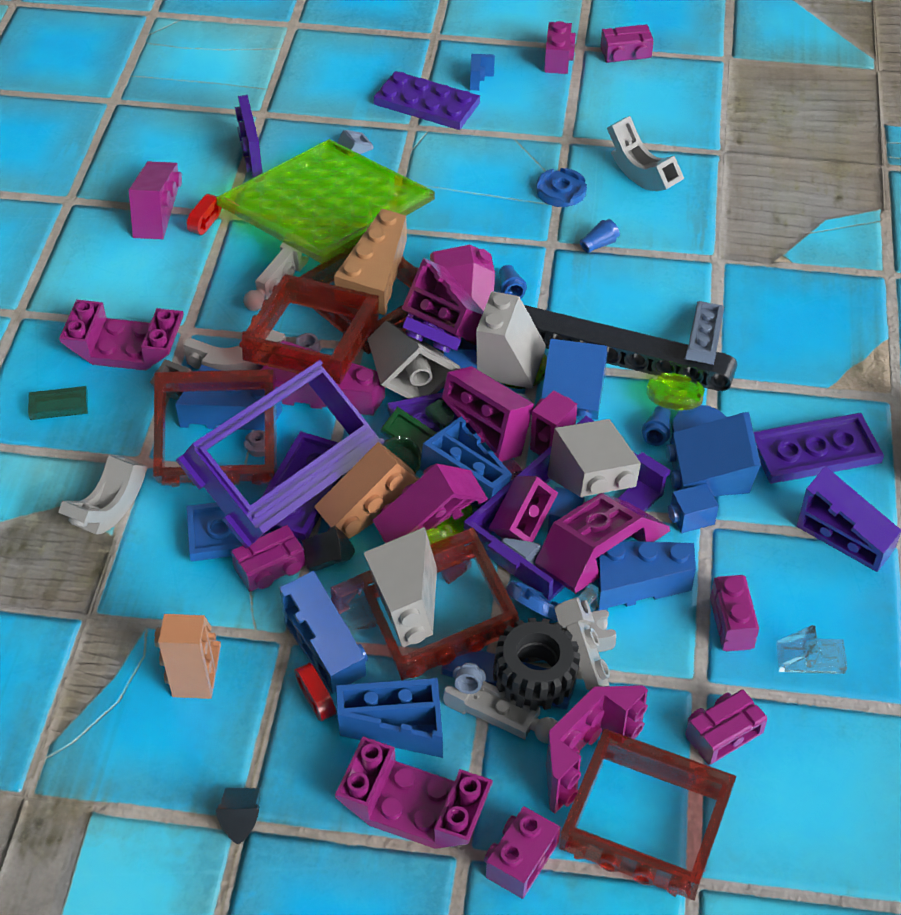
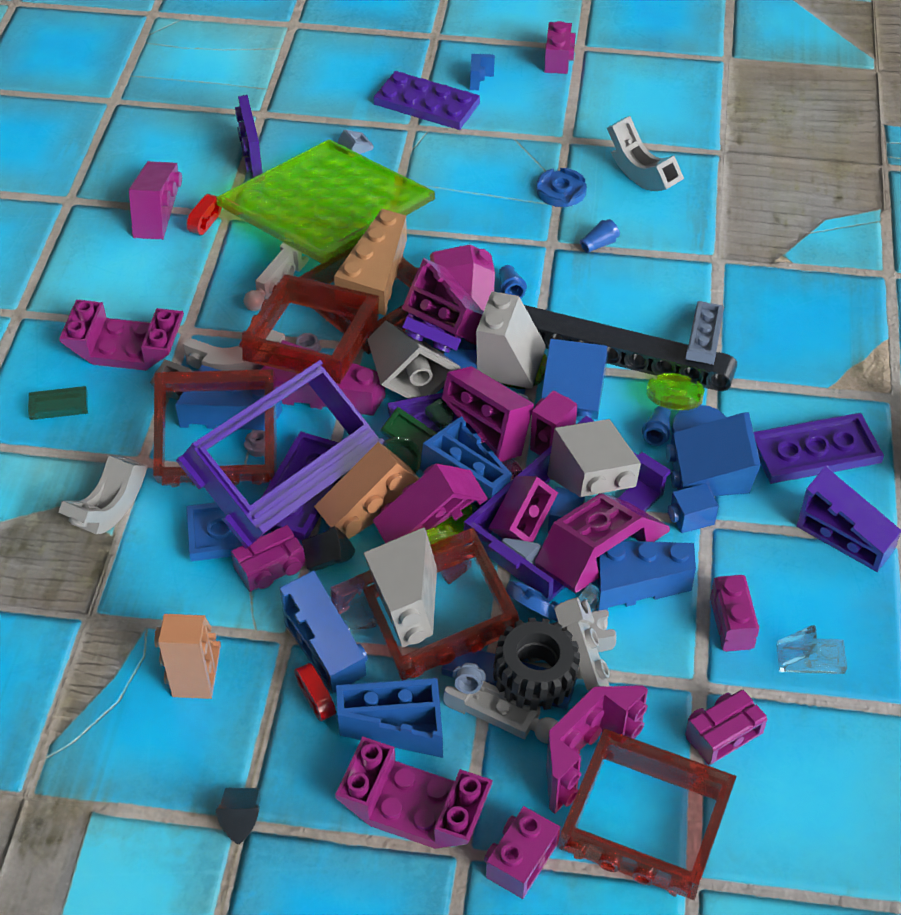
magenta brick [600,24,654,63] -> none

